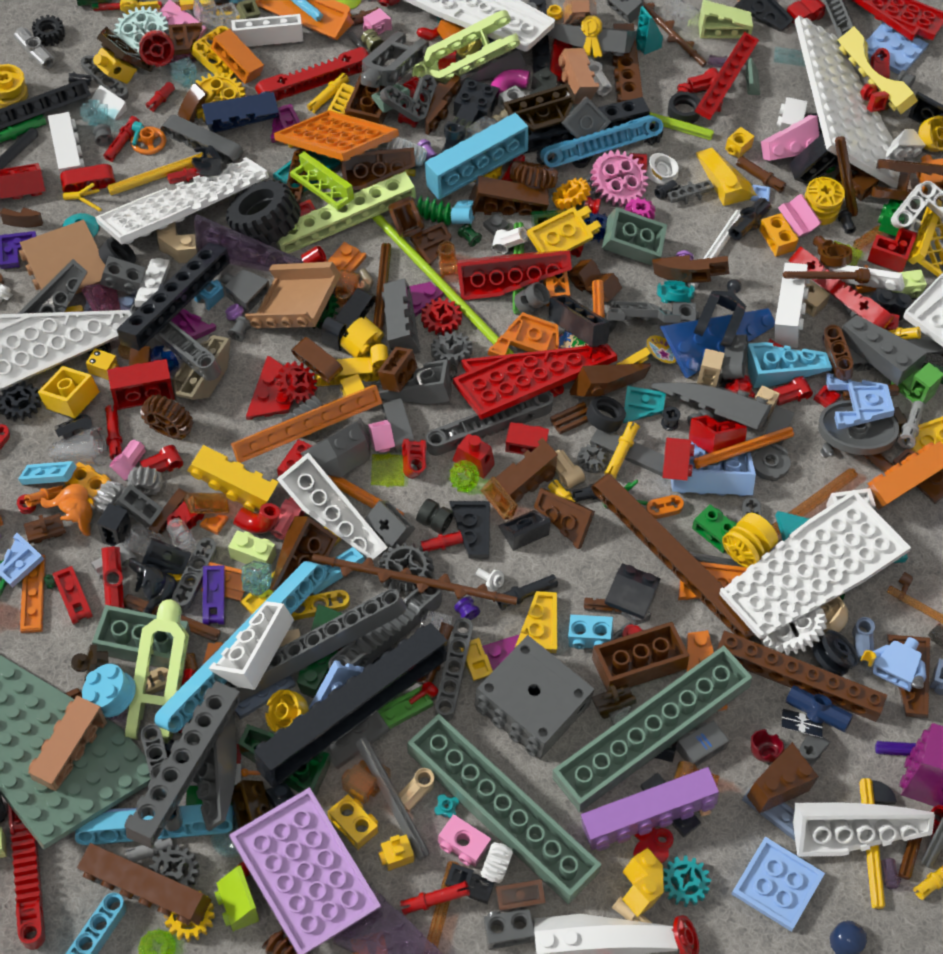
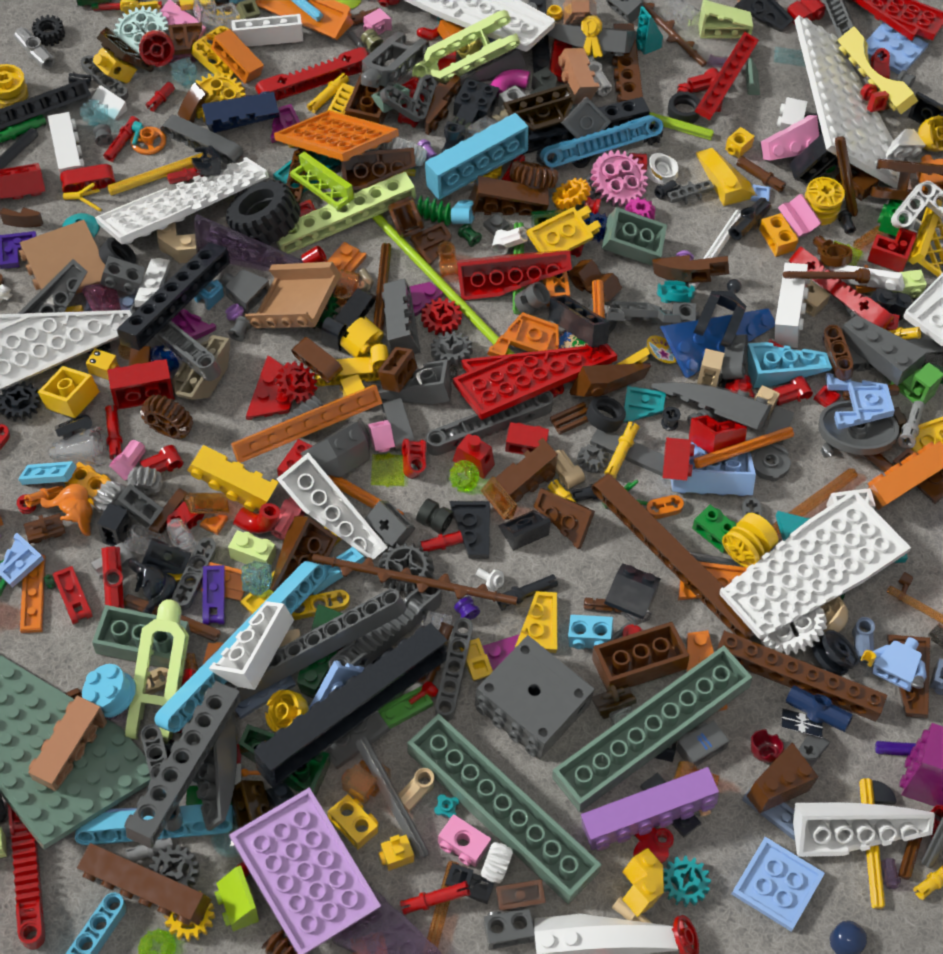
dark brown hips [71,645,109,681] -> none

